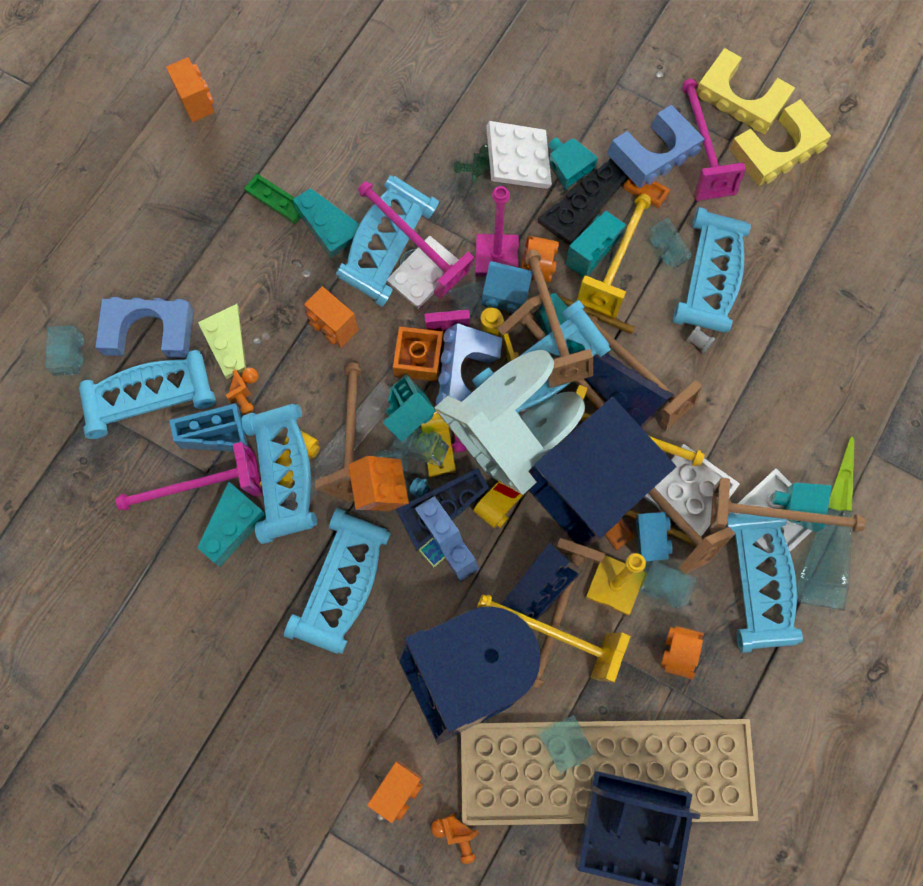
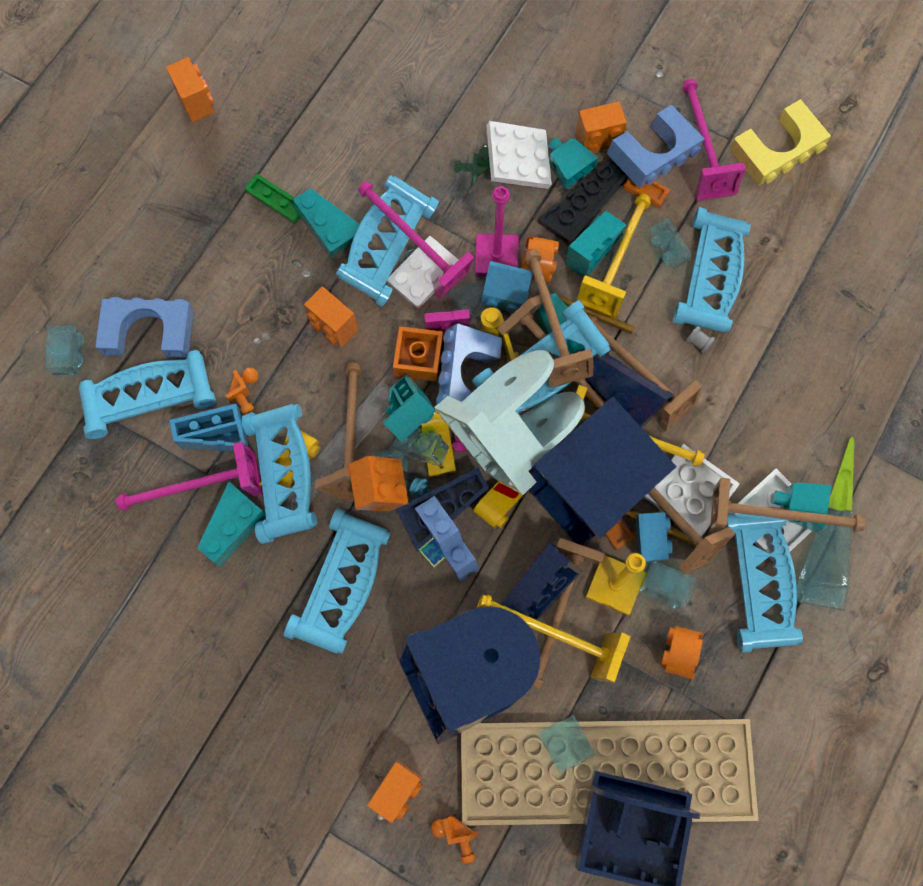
yellowish green wing [198,304,246,379] -> none
light yellow arch [696,48,795,135] -> none
none -> orange brick [575,101,627,154]

